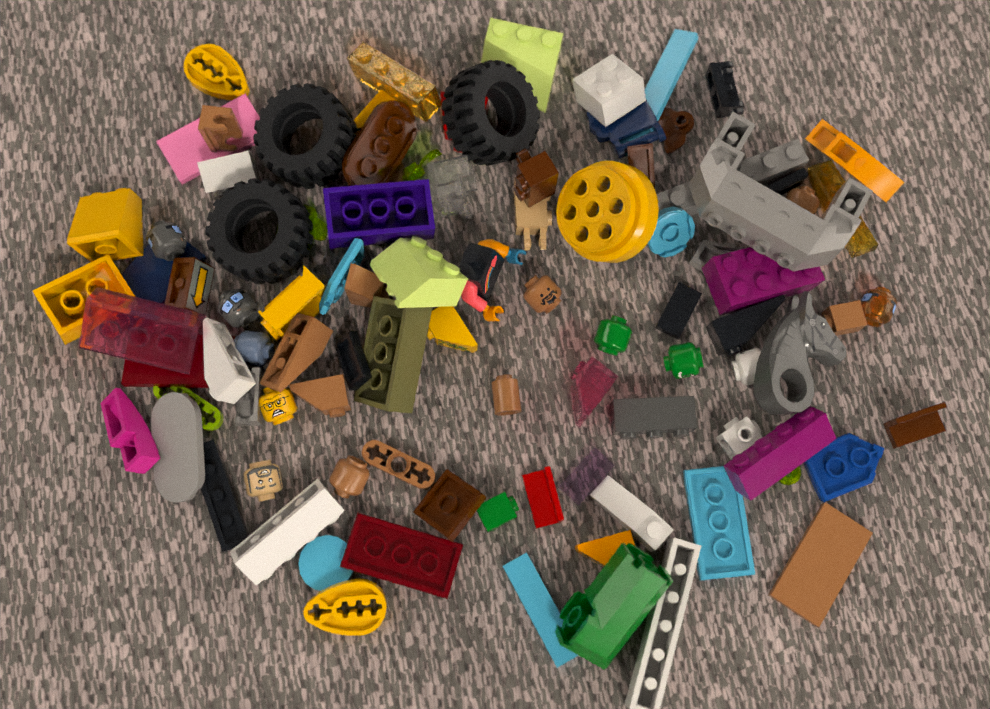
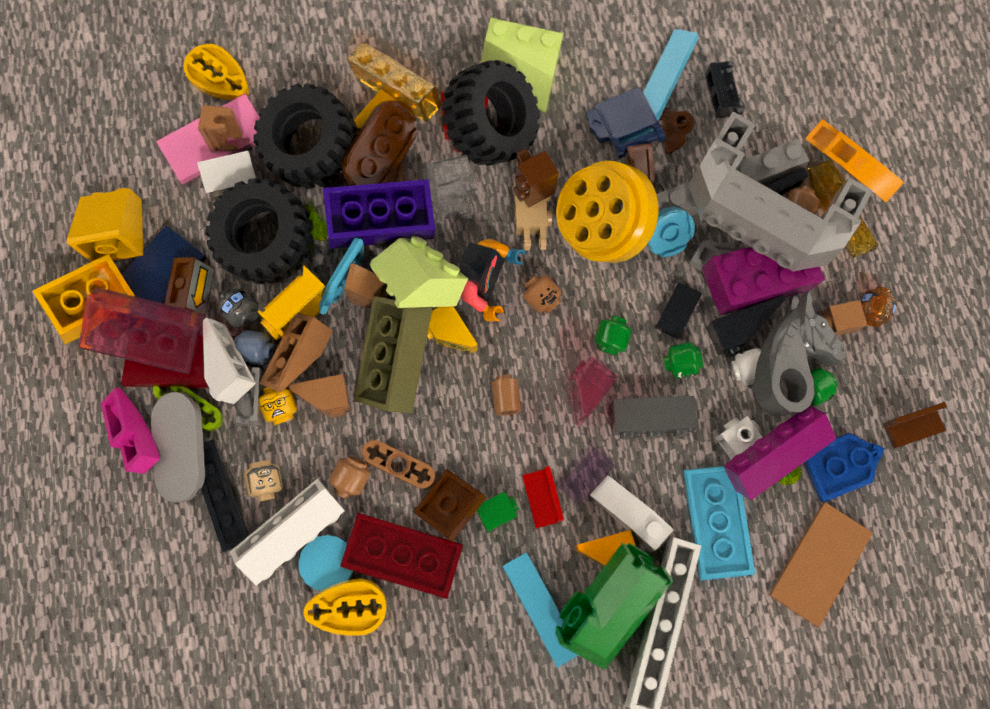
dark grey head [146,220,187,261] -> none
black tile [334,331,372,391] -> none
clear neon green plate [402,149,443,181] -> none
white brick [572,54,646,127] -> none
none -> green head [810,368,837,407]

